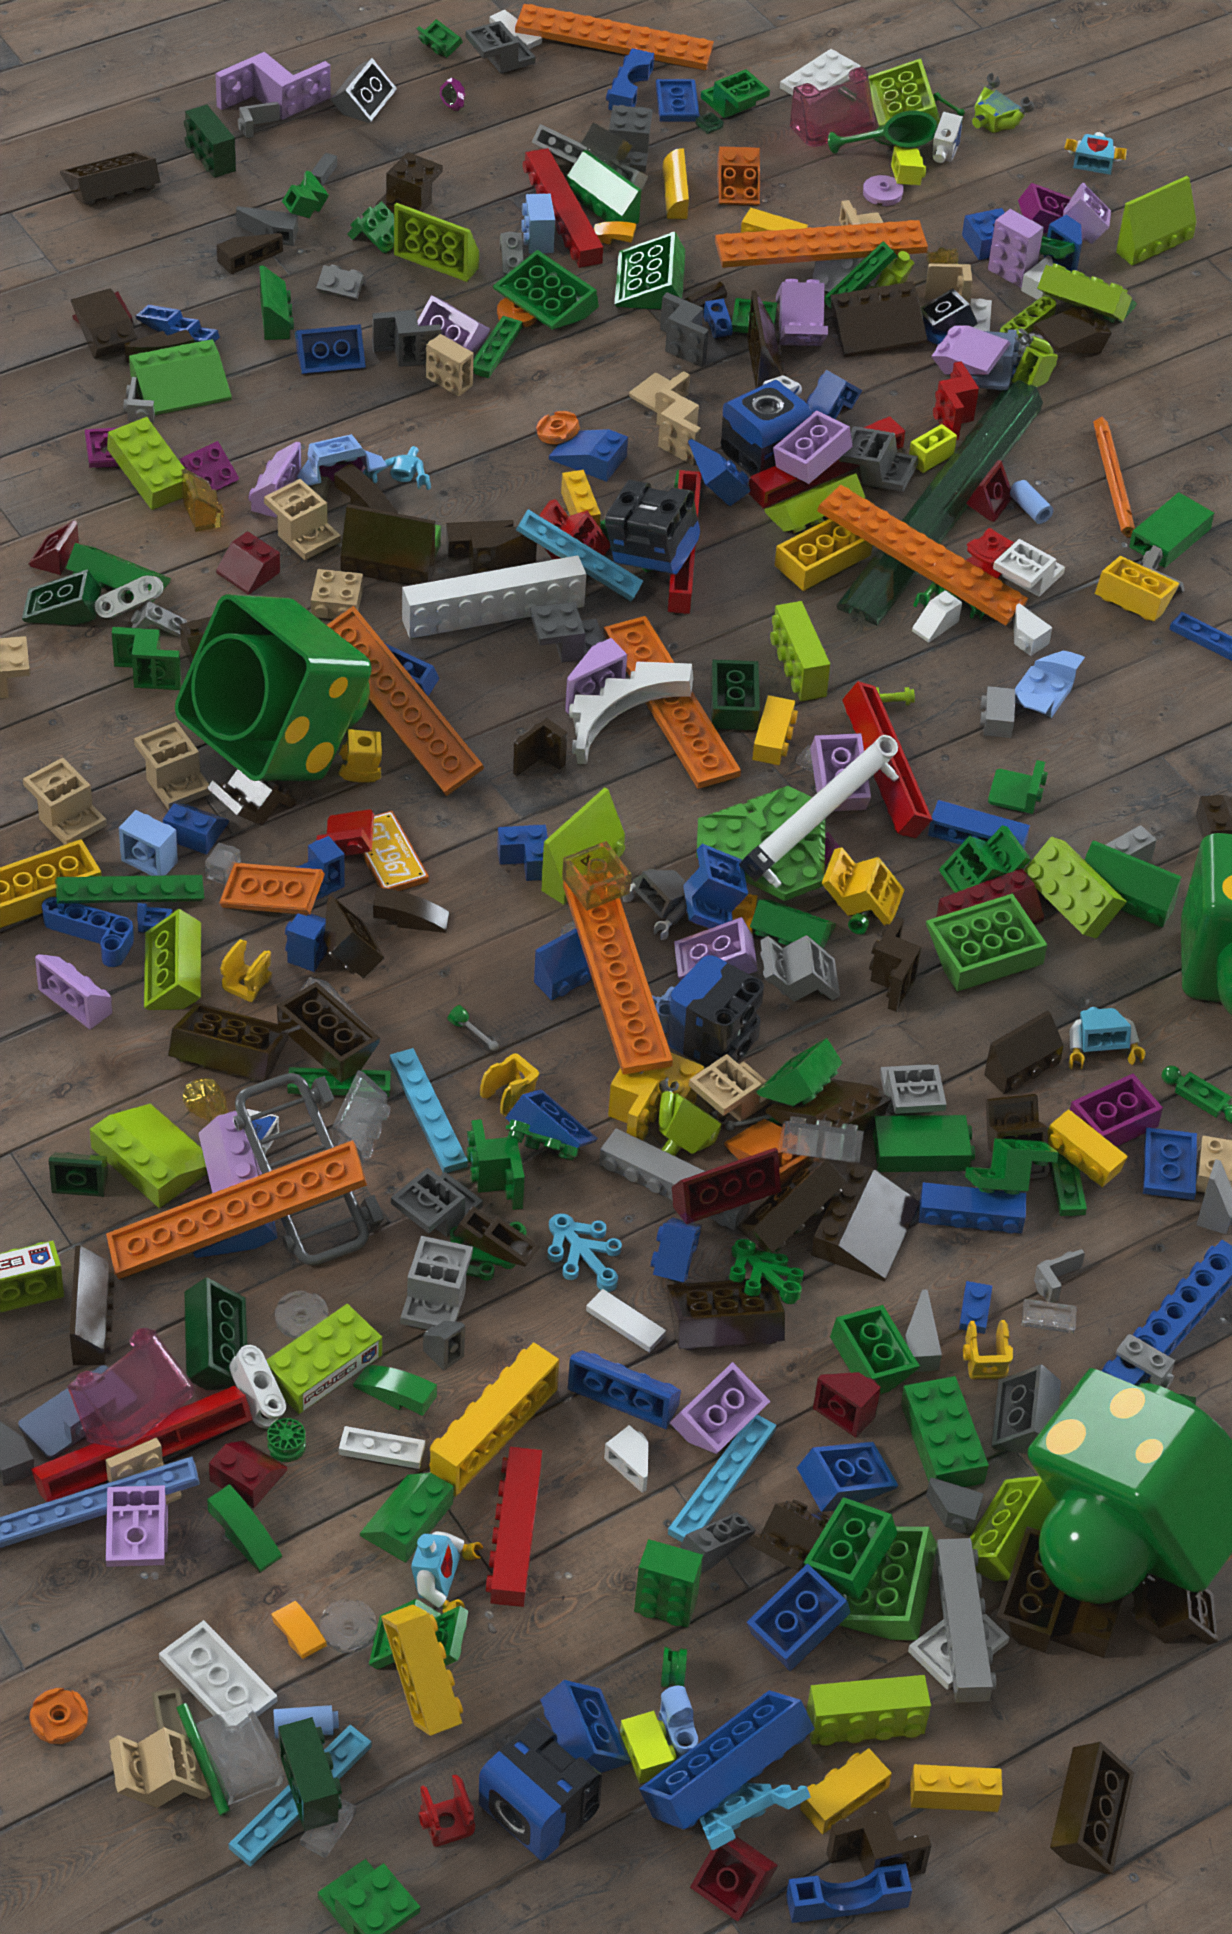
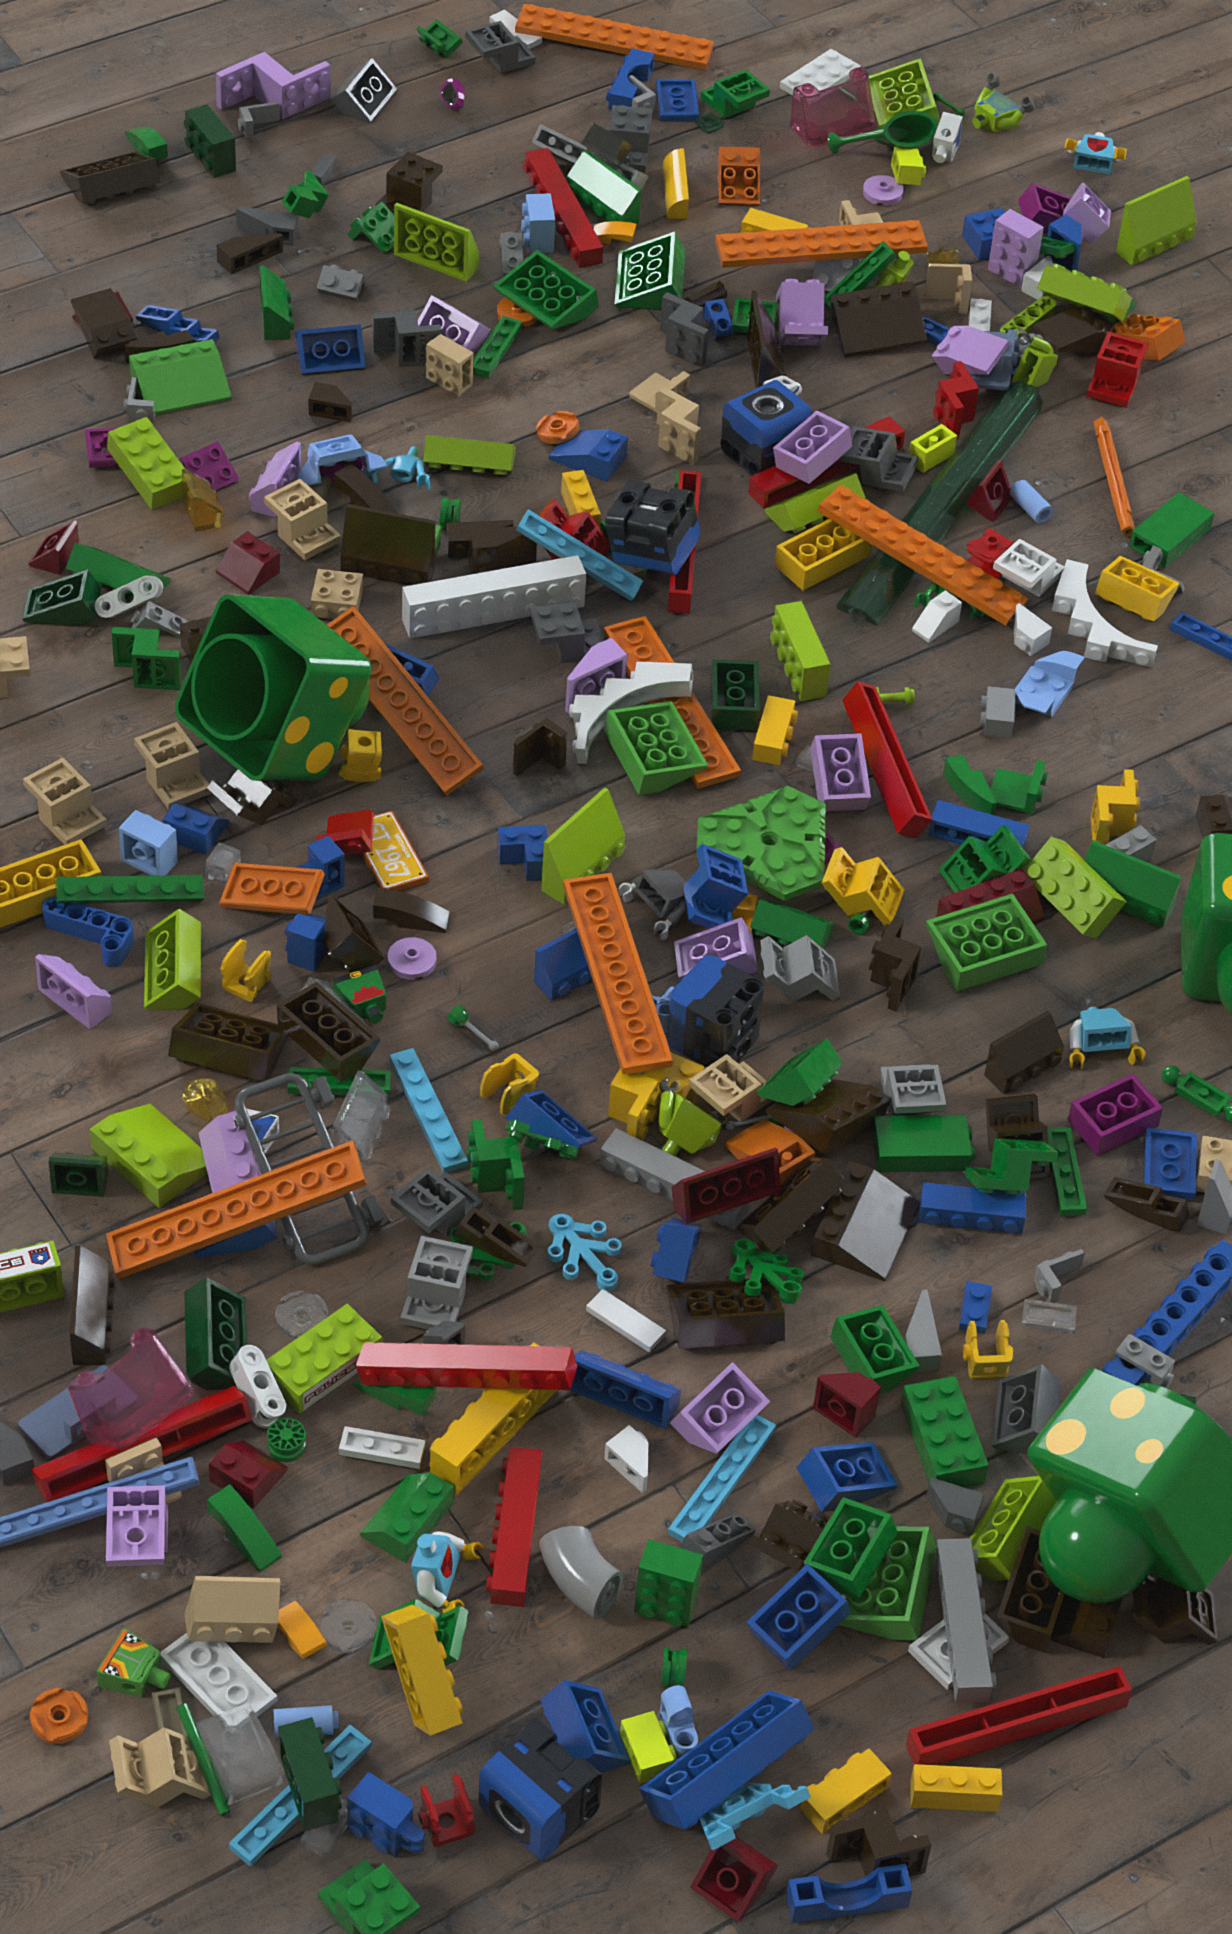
blue tile [137,903,172,933] -> none
clear yellow brick [562,841,631,911] -> none
blue slope [688,439,751,506] -> none
white piece [739,735,899,888] -> none
clear slope [778,1117,864,1163] -> none
lime brick [806,1675,931,1746] -> none
blue brick [807,370,862,419] -> none
black slope [920,288,978,332] -> none
yellow brick [1048,1109,1128,1187] -> none
dark brown slope [1050,1741,1134,1875] -> none
none -> bright green torso [96,1628,171,1697]
none -> green slope [125,126,168,160]
none -> tan slope [184,1576,280,1643]
none -> dark brown slope [308,382,352,423]
none -> green torso [332,965,386,1024]
none -> blue hinge [347,1772,425,1857]
none -> brick [356,1342,577,1390]
none -> lavender plate [387,937,437,980]
none -> lime slope [423,435,516,475]
none -> green wheel [439,498,461,529]
none -> light grey brick [539,1526,623,1620]
none -> bright green slope [603,701,708,795]
none -> light grey bracket [628,75,656,112]
none -> red brick [906,1666,1132,1765]
none -> green slope [943,755,997,815]
none -> white arch [1052,559,1158,668]
none -> red bracket [1086,332,1149,407]
none -> yellow bracket [1090,769,1140,845]
none -> dark brown slope [1104,1177,1189,1232]
none -> orange slope [1110,313,1186,361]

